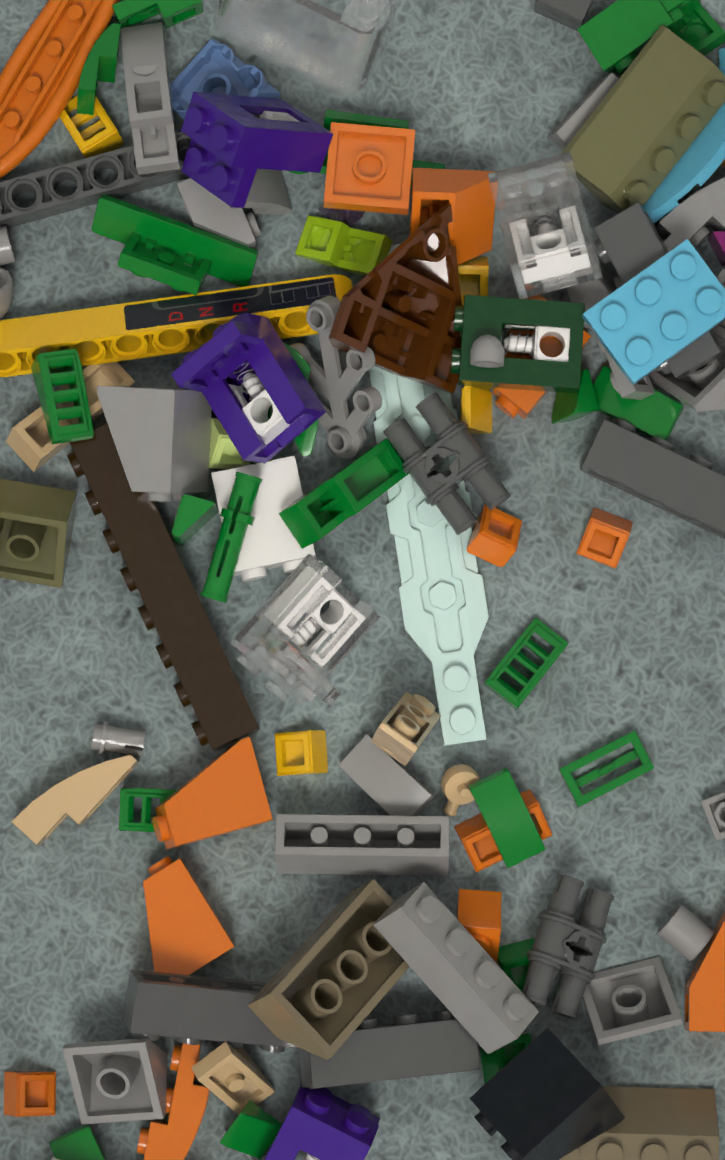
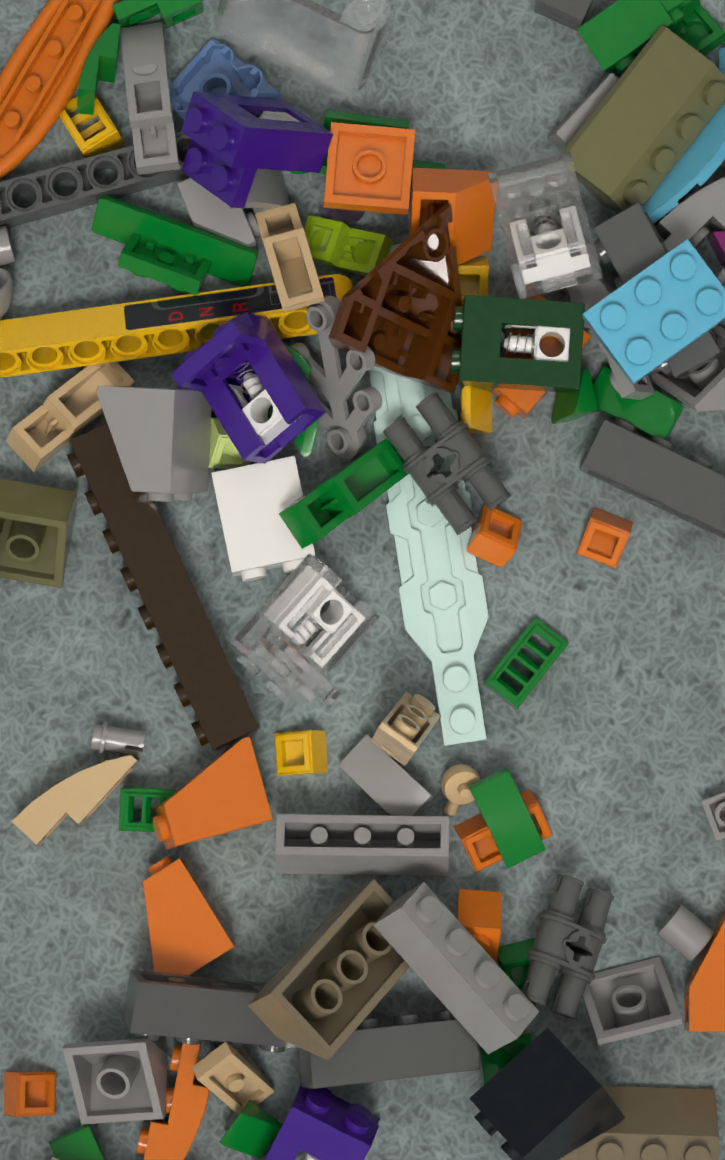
green slope [31,349,94,445] -> none
green slope [171,494,218,546] -> none
green pin [200,472,263,603] -> none
light grey hinge [469,335,505,368] -> none
green tile [558,730,654,807] -> none
none -> tan slope [255,203,325,313]

